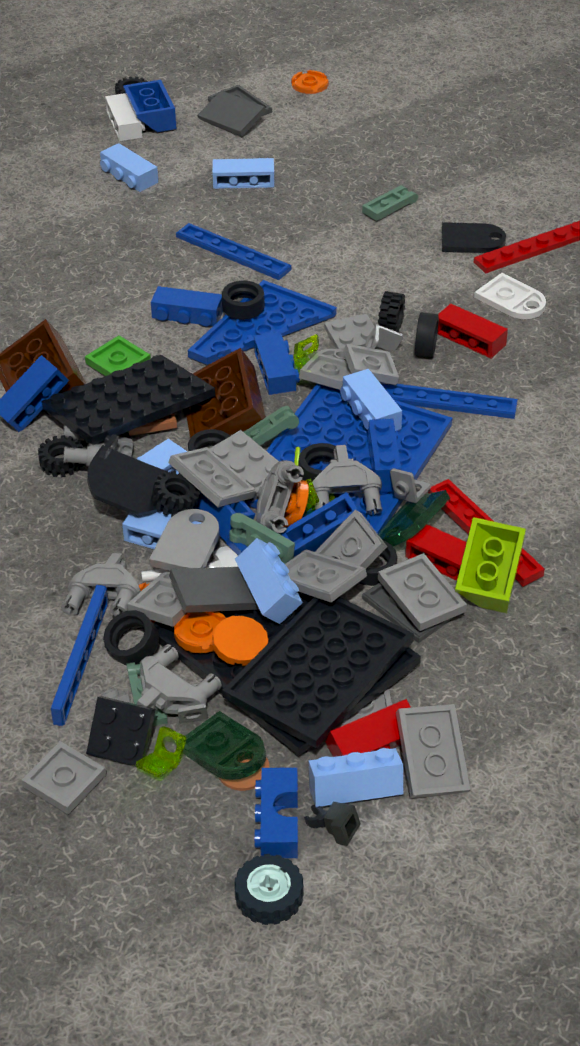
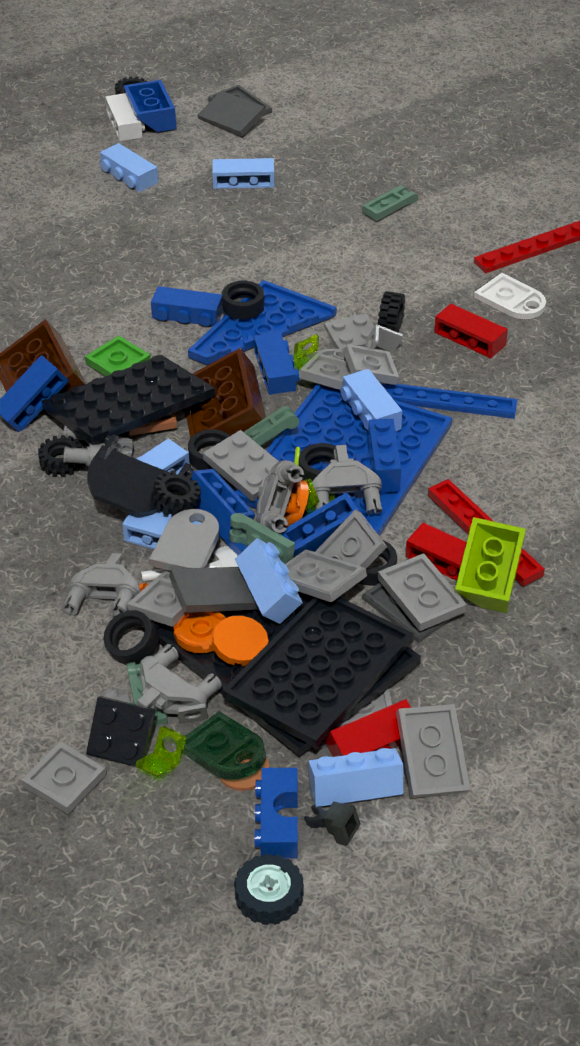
blue tile [51,585,109,726] -> none
light grey tile [168,447,256,507] -> none
blue tile [176,223,292,280] -> none
orange tile [291,70,329,94] -> none
clear green tile [378,490,450,546] -> none
light grey bracket [390,468,431,503] -> none
black tyre [415,312,439,358] -> none
black tile [442,222,506,253] -> none

